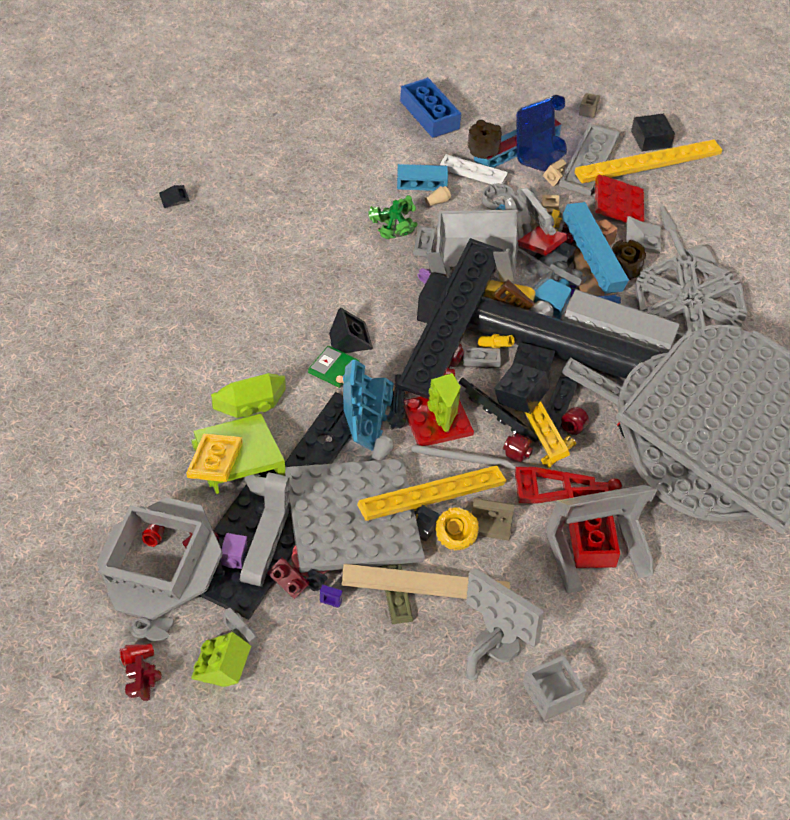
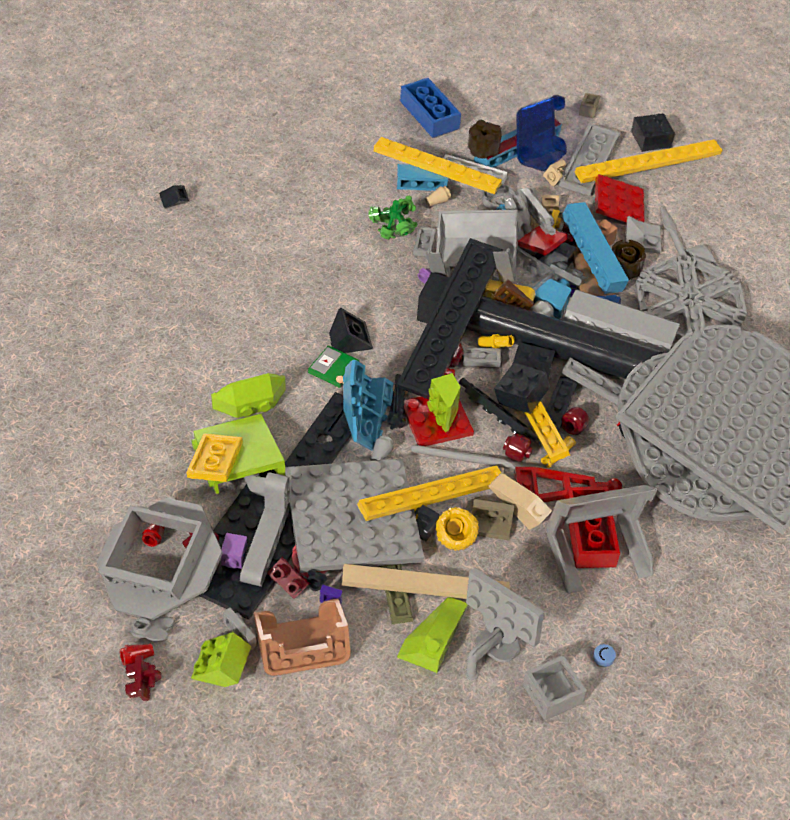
none -> nougat windscreen [254,599,350,676]
none -> yellow plate [374,137,502,194]
none -> lime wedge [397,597,468,673]
none -> tan slope [488,473,552,530]
none -> medium blue tile [593,644,616,667]

